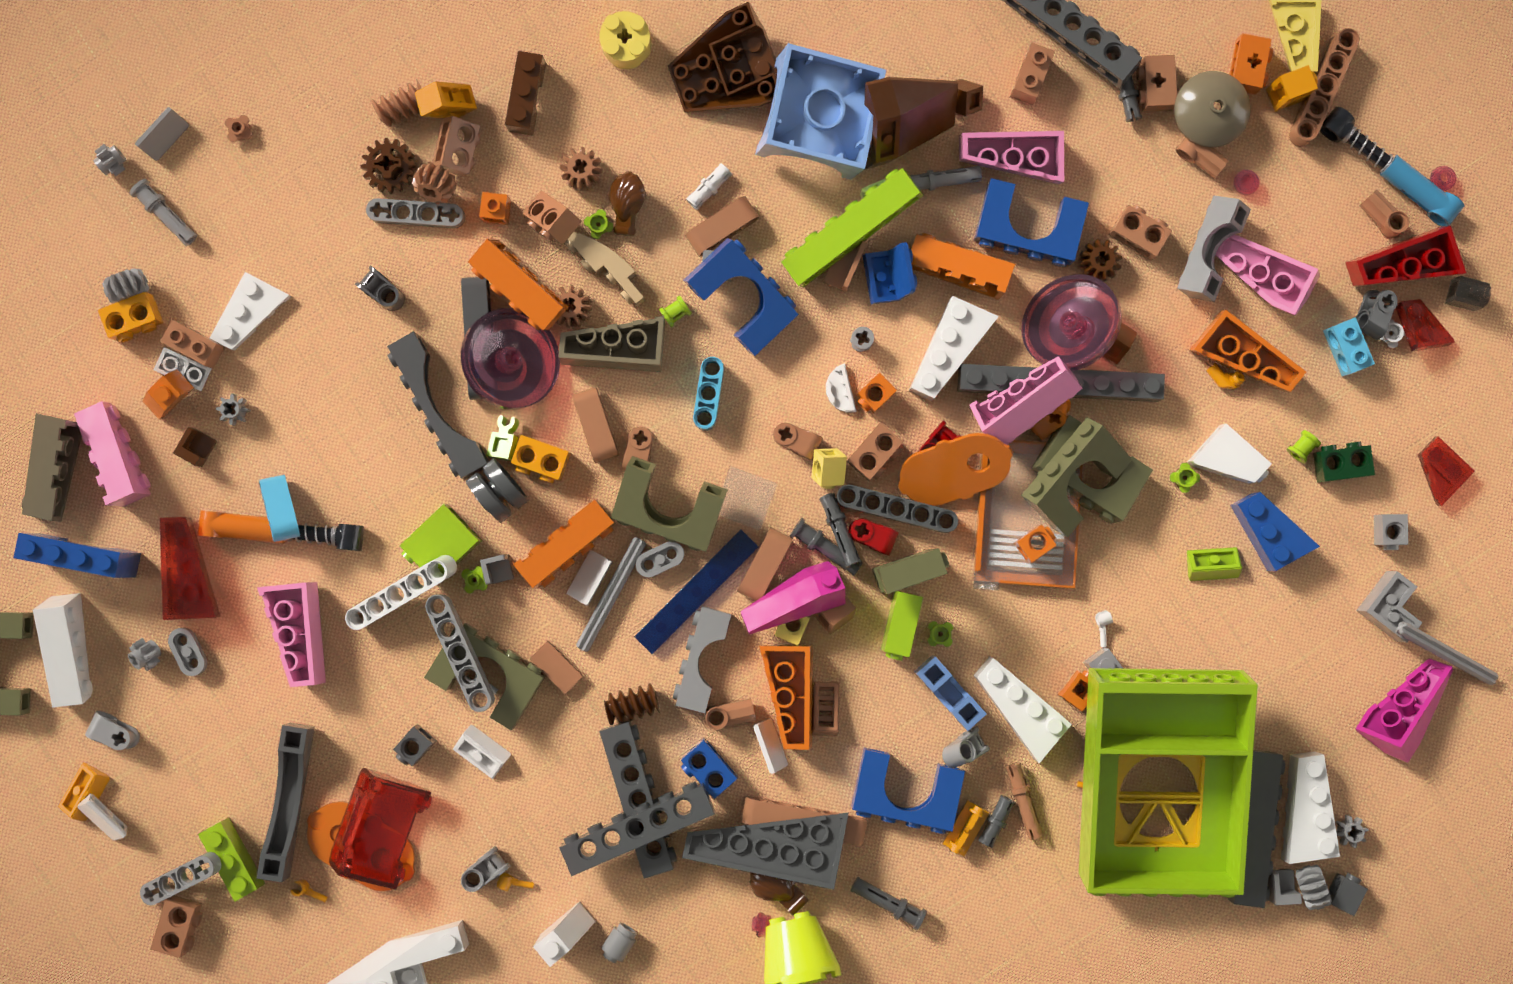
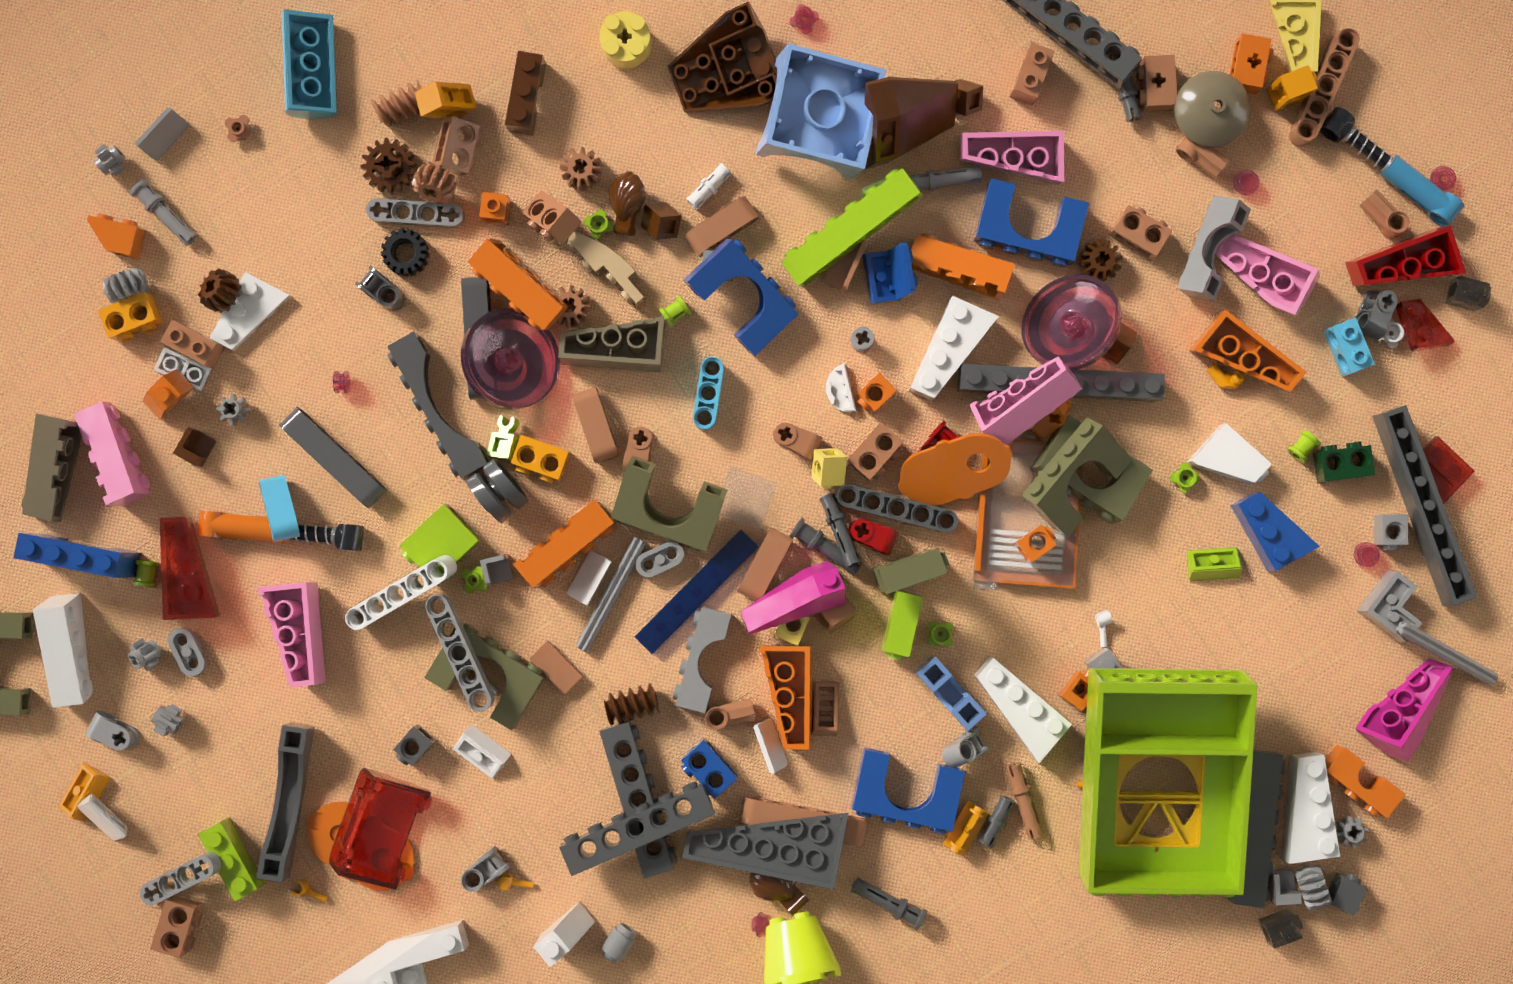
none -> orange slope [87,213,145,260]
none -> lime bush [132,560,159,588]
none -> light grey gear [151,704,184,737]
none -> reddish brown gear [198,268,242,313]
none -> dark grey beam [280,407,387,509]
none -> medium azure brick [281,9,337,119]
none -> clear pink bush [333,371,351,393]
none -> black tyre [381,228,430,277]
none -> reddish brown panel [641,202,682,240]
none -> clear pink plate [790,4,819,34]
none -> clear smoke brick [1258,909,1303,949]
none -> orange arch [1325,745,1406,819]
none -> clear pink plate [1353,542,1380,567]
none -> dark grey brick [1372,405,1477,606]

